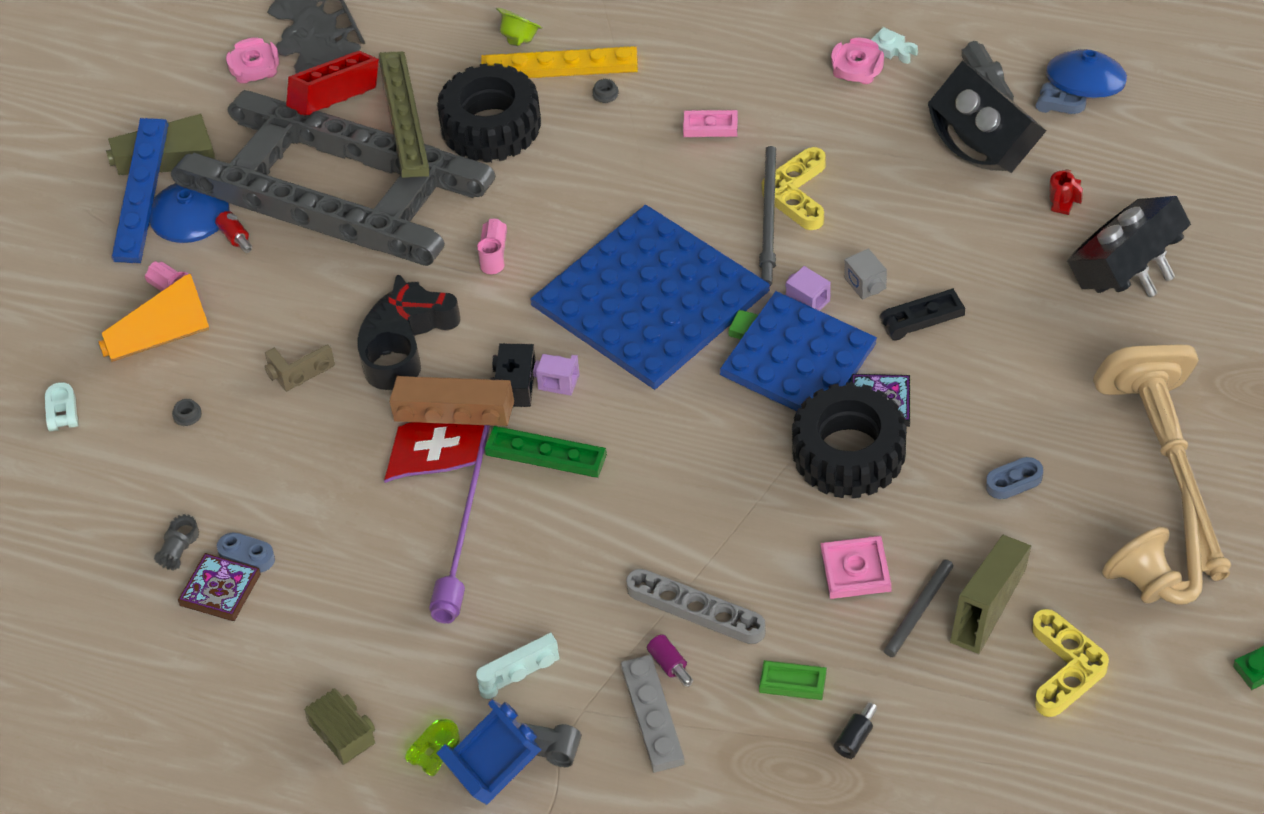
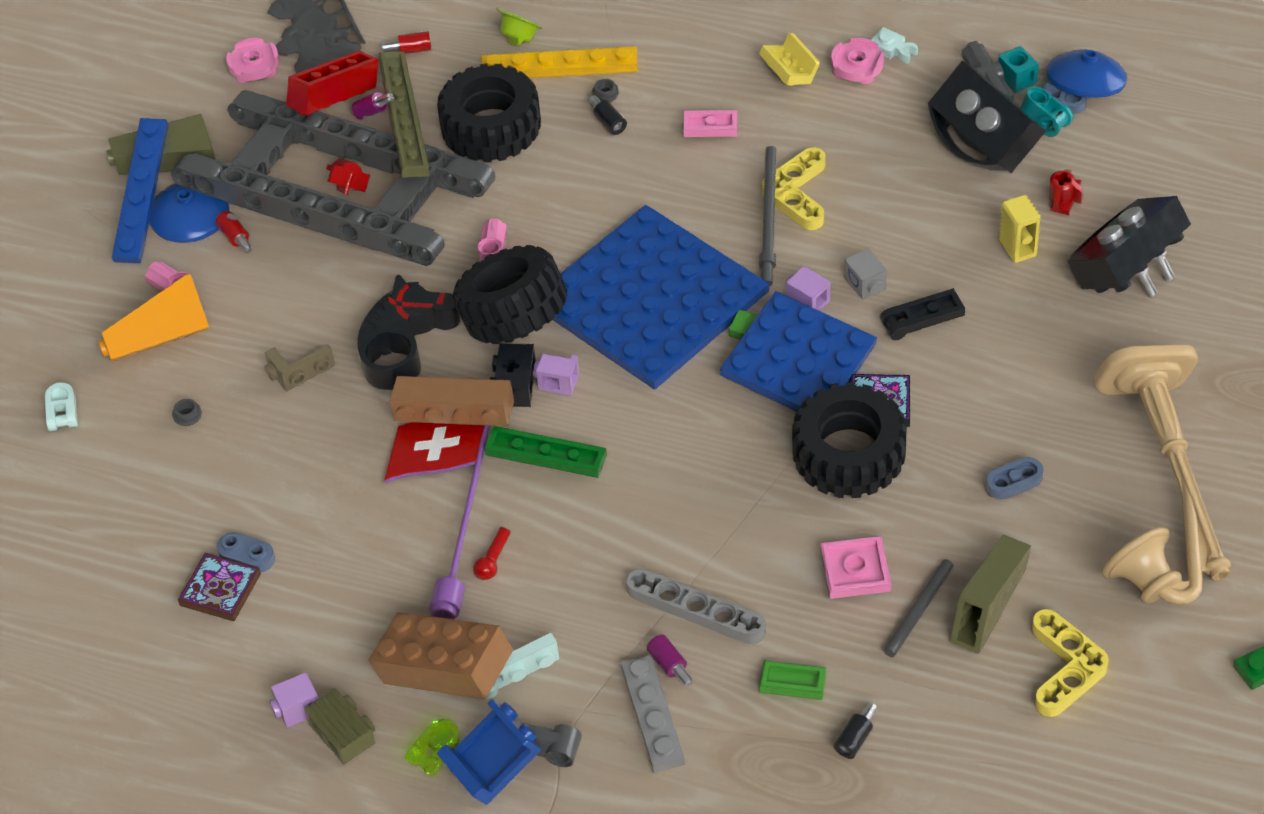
dark grey connector [154,514,199,570] -> none
none -> lavender brick [269,672,318,728]
none -> red piece [326,159,370,195]
none -> magenta piece [352,92,394,120]
none -> medium nougat brick [368,612,513,699]
none -> red piece [381,31,431,54]
none -> black tyre [453,245,567,344]
none -> red bar [473,527,511,580]
none -> black piece [589,95,627,135]
none -> light yellow bracket [759,33,820,86]
none -> teal brick [998,45,1039,93]
none -> light yellow brick [999,195,1041,263]
none -> teal piece [1020,87,1073,137]

